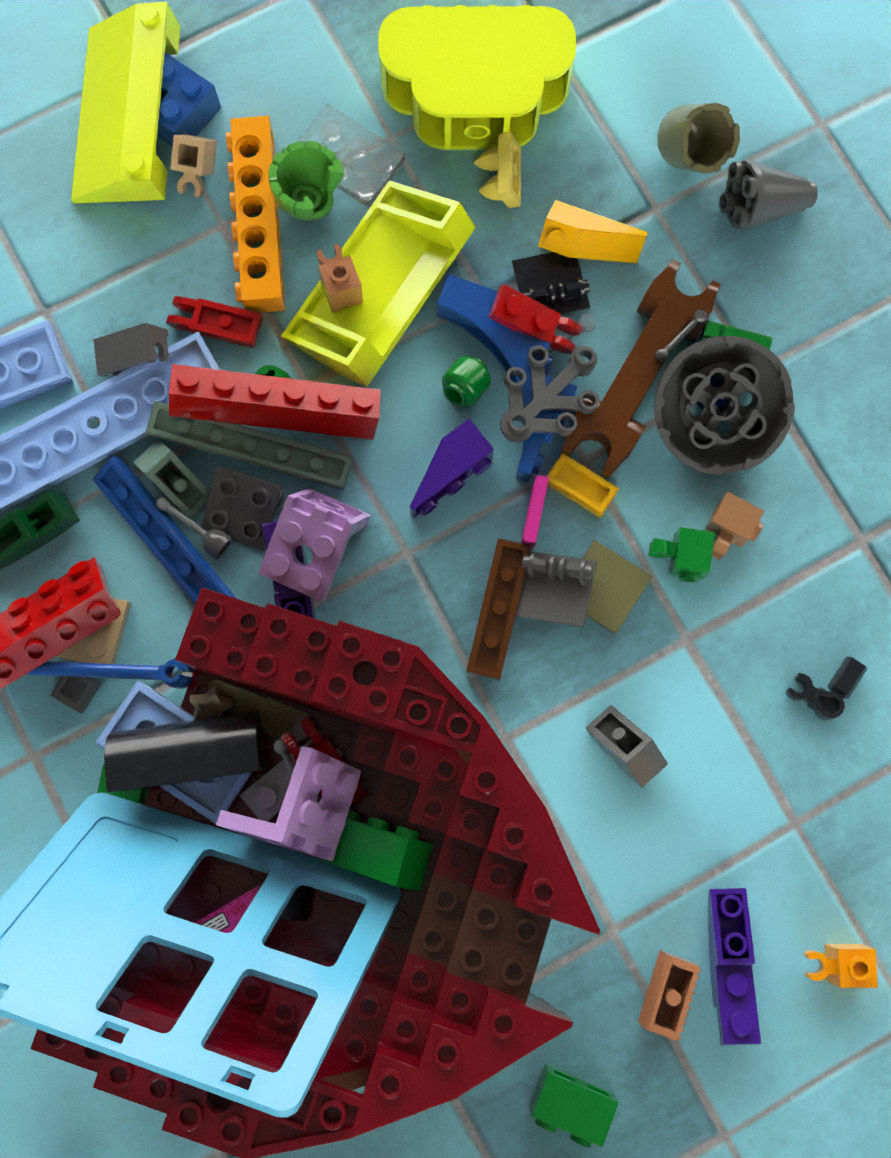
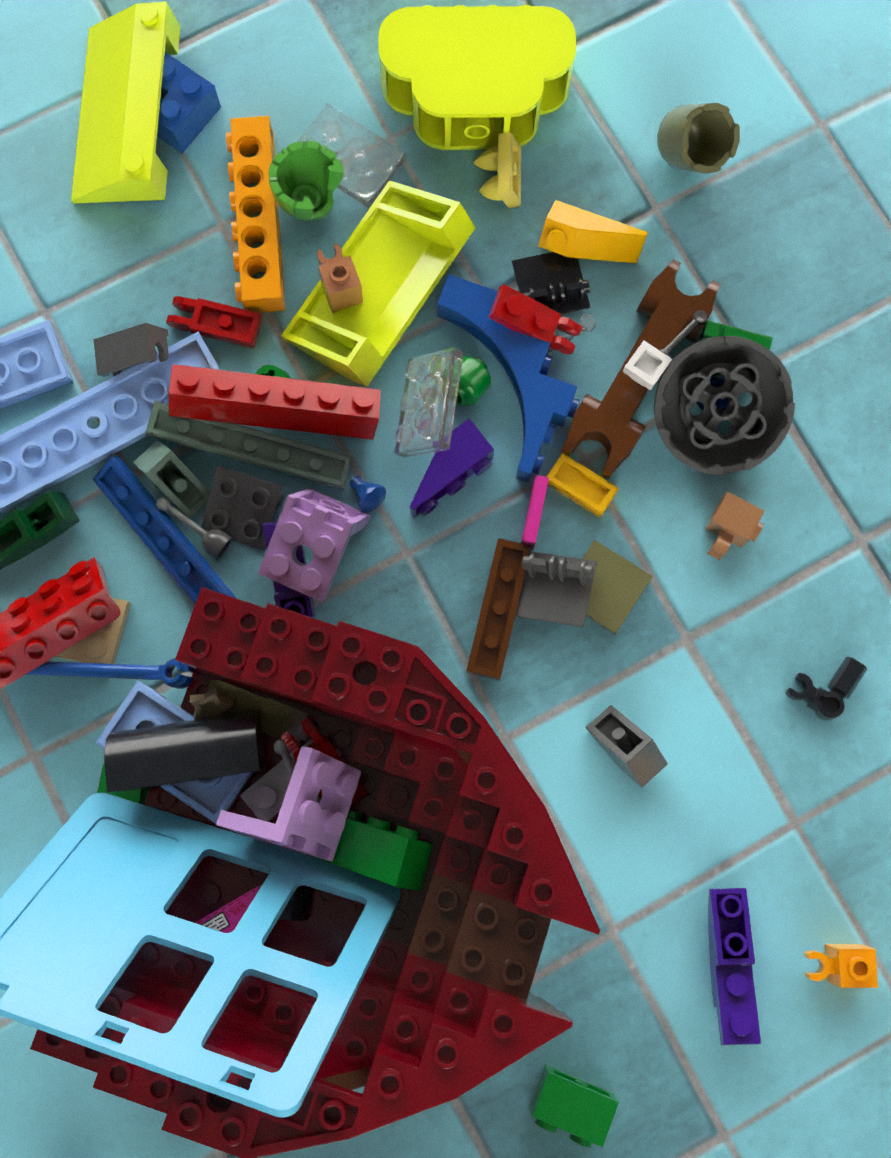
dark grey tile [50,676,101,714] -> none
tan brick [170,134,217,197] -> none
dark grey plant [500,345,599,442] -> none
nougat brick [638,950,702,1041] -> none
green brick [648,527,715,583] -> none
dark grey cone [719,161,818,229] -> none
none -> blue rock [350,476,386,513]
none -> clear plate [394,347,464,457]
none -> white tile [623,340,672,390]

